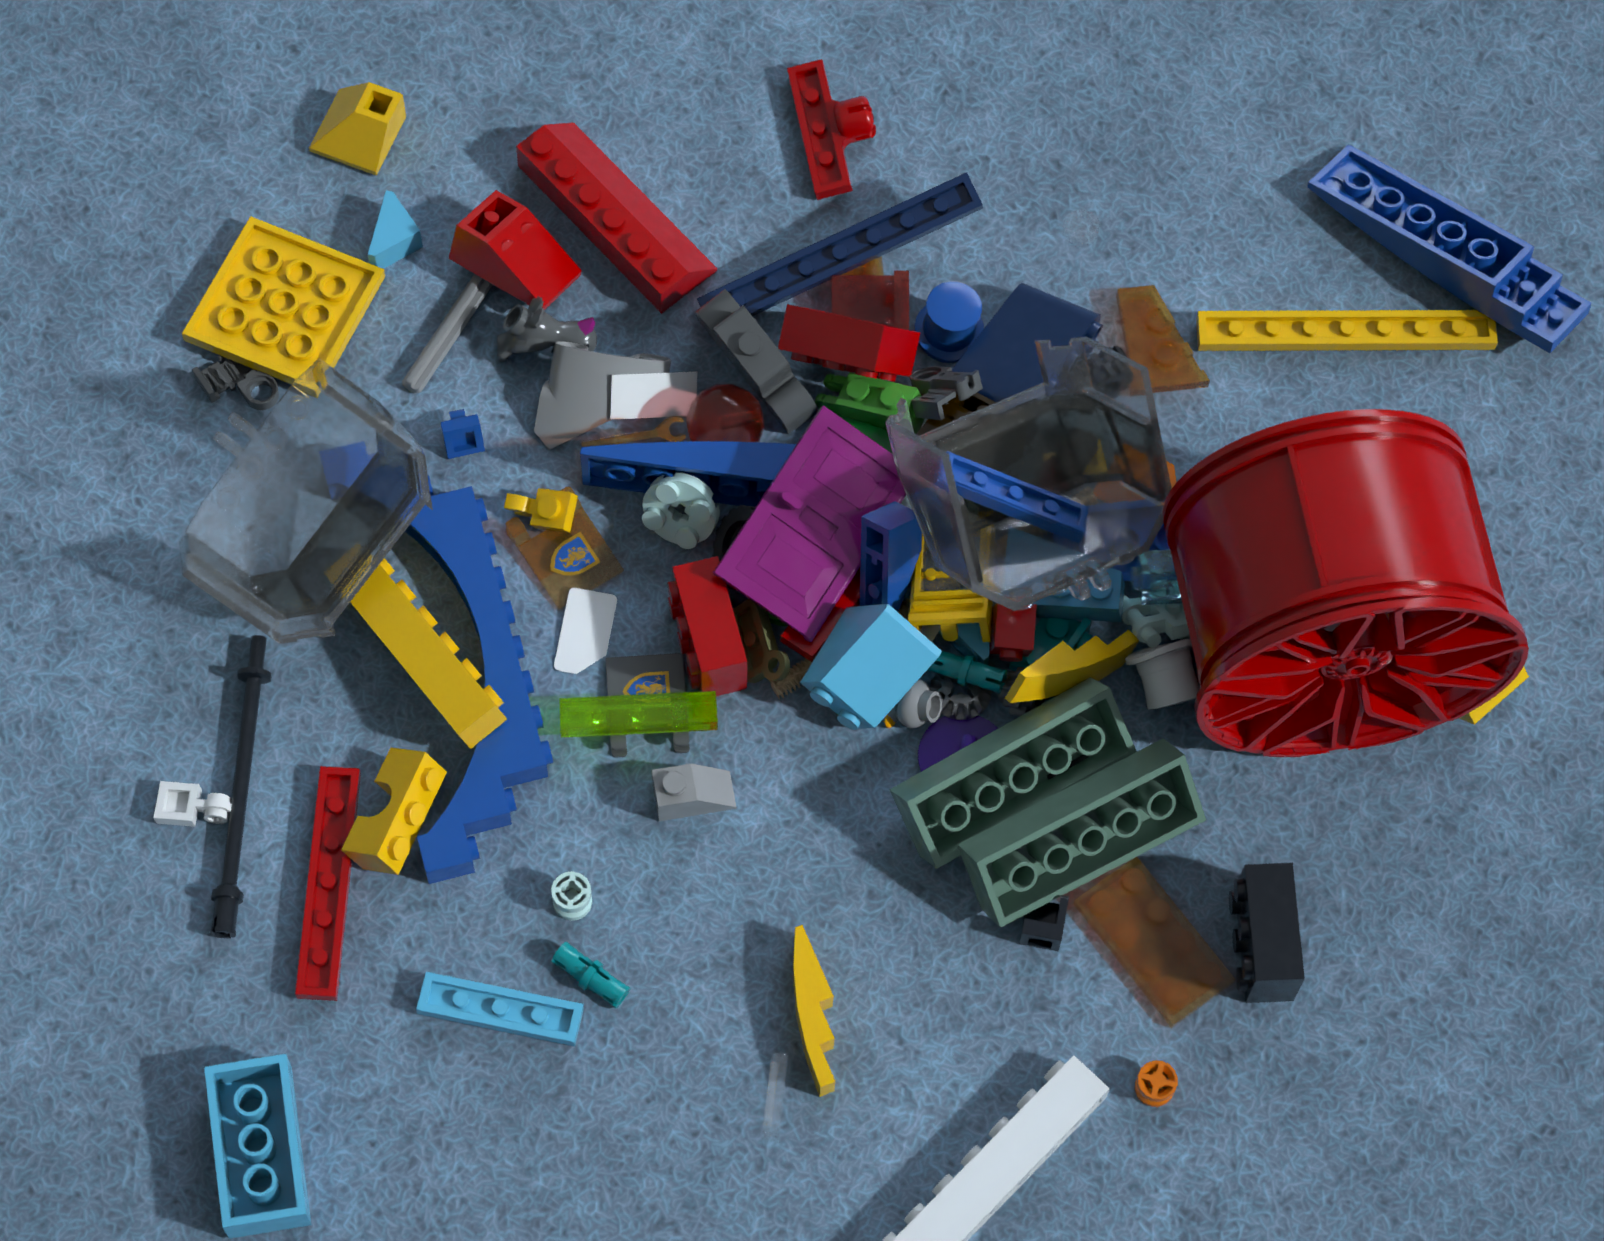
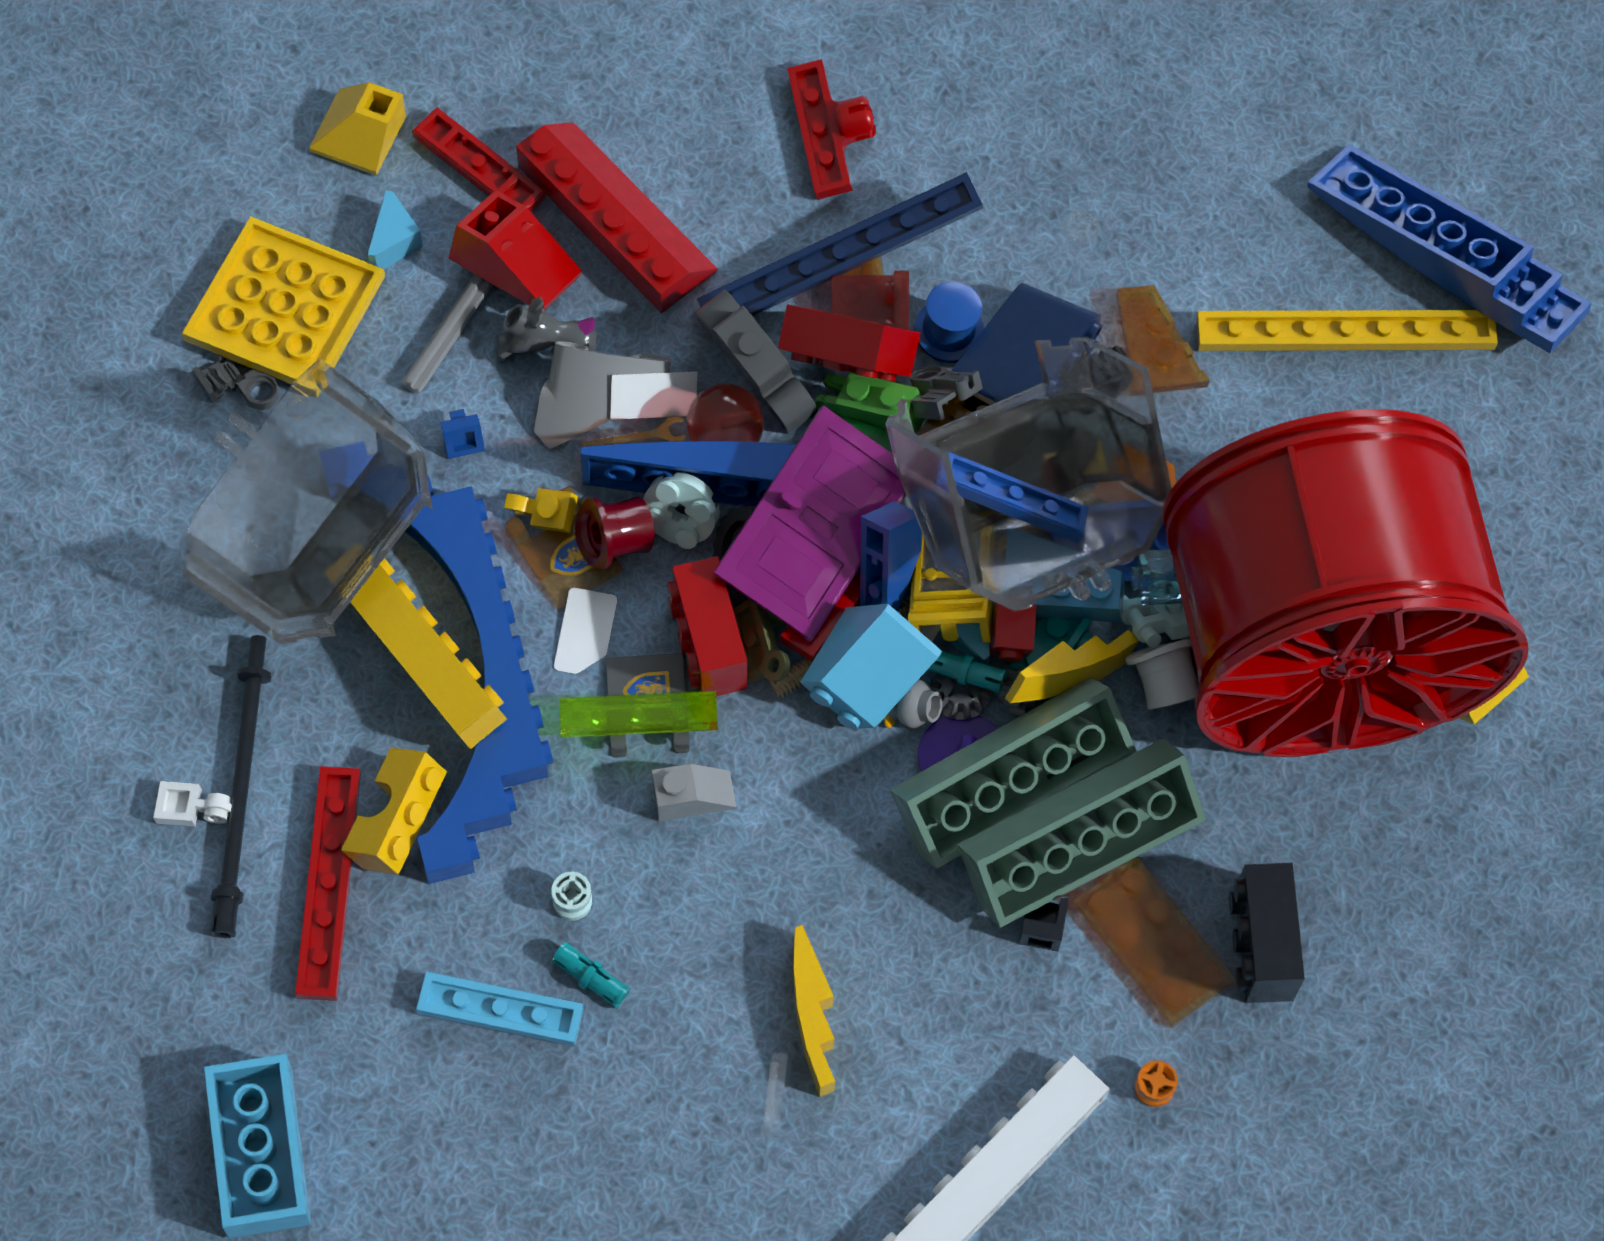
none -> red plate [412,107,546,212]
none -> dark red piece [575,497,655,569]

